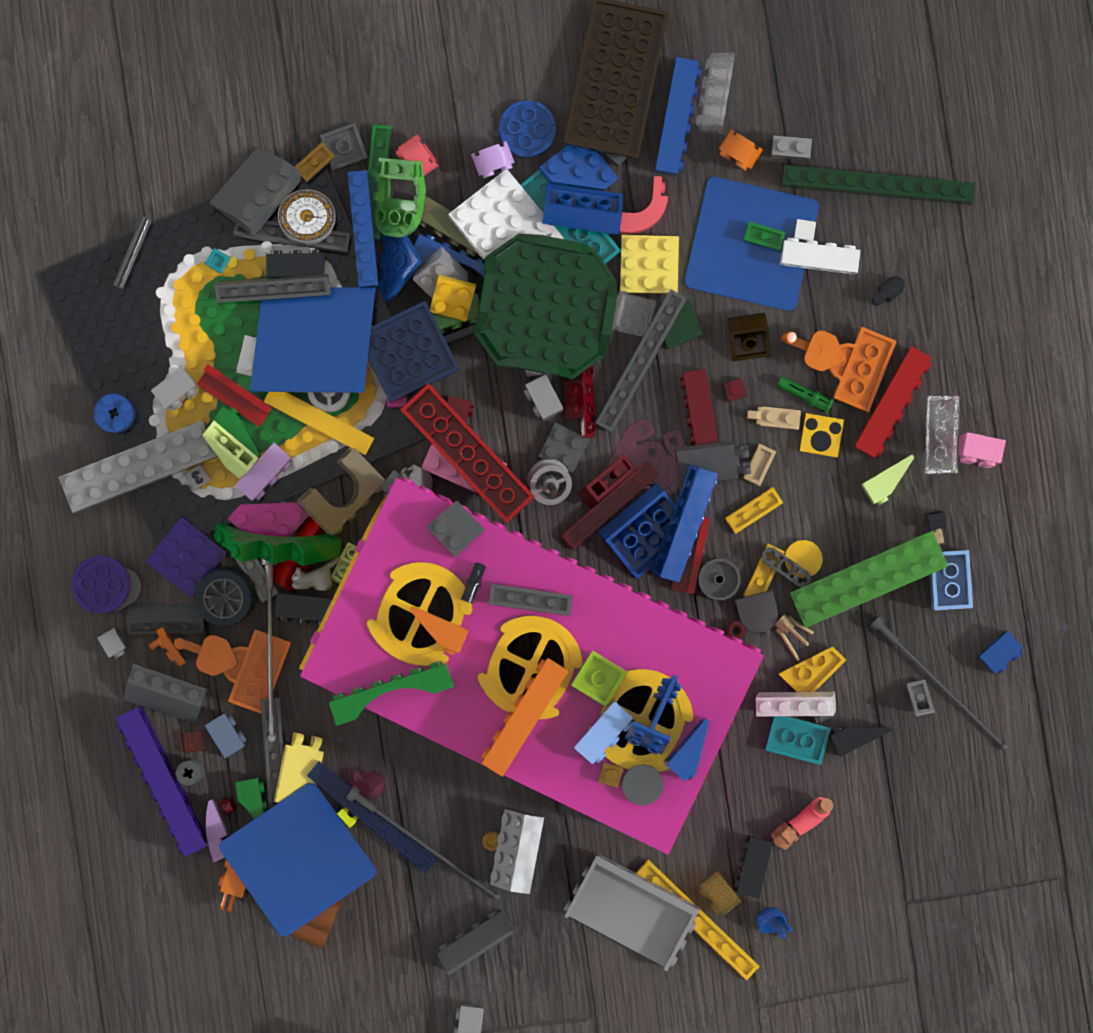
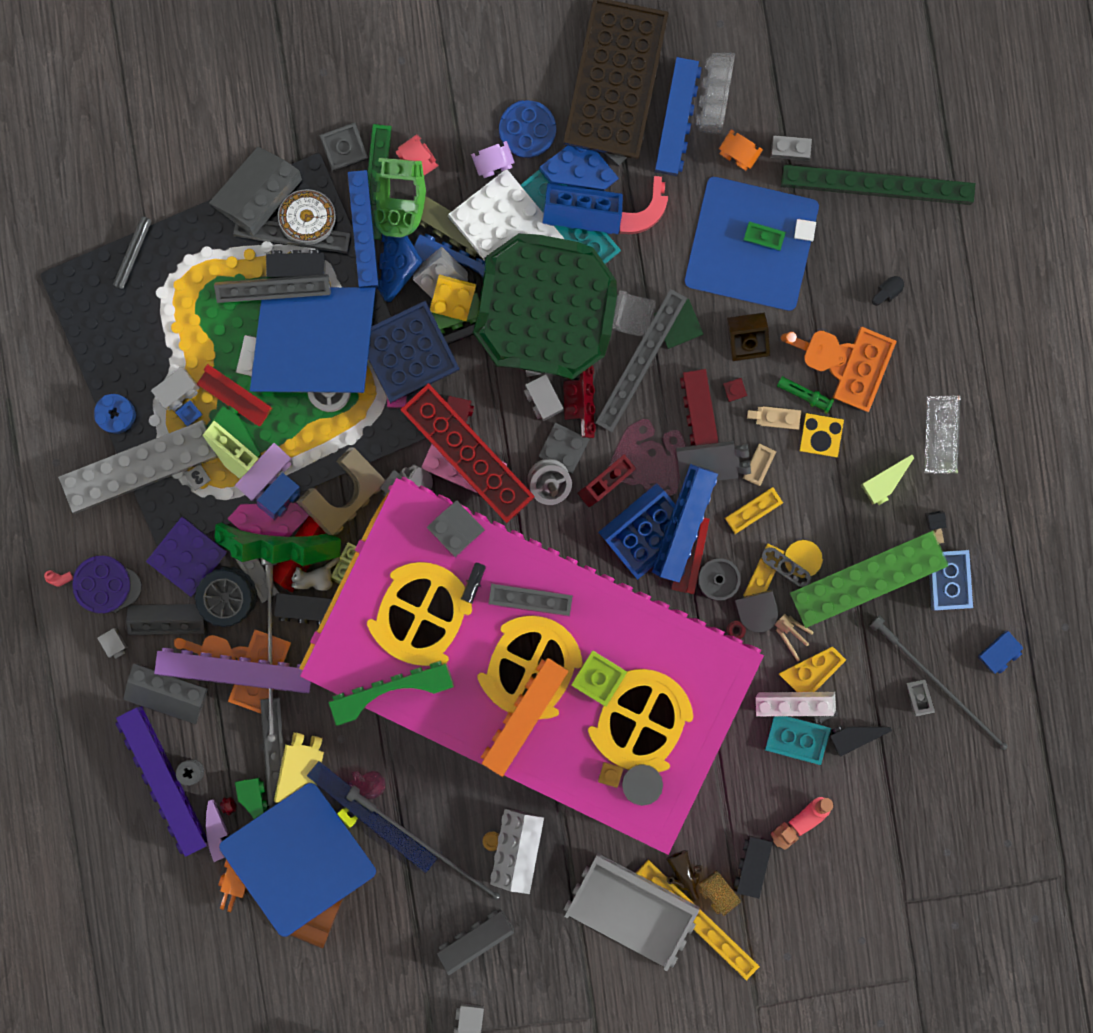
orange plate [148,627,186,667] -> none
clear red tile [183,731,206,753] -> none
teal tile [205,248,231,275] -> none
sand blue brick [205,713,247,758] -> none
yellow tile [264,392,375,455] -> none
pearl gold plate [295,142,335,182] -> none
orange slope [410,606,470,655] -> none
dark red tile [561,460,659,550] -> none
light blue brick [574,701,633,764] -> none
light yellow plate [620,235,679,294] -> none
blue piece [624,675,682,755] -> none
blue slope [664,717,709,781] -> none
blue piece [756,907,793,938] -> none
white brick [780,238,860,275] -> none
red brick [853,346,932,458] -> none
bright pink brick [955,432,1006,469] -> none
none -> coral arm [44,570,73,587]
none -> medium lavender brick [154,648,311,694]
none -> blue plate [175,400,203,426]
none -> blue brick [257,472,300,520]
none -> dark brown piece [666,850,702,901]

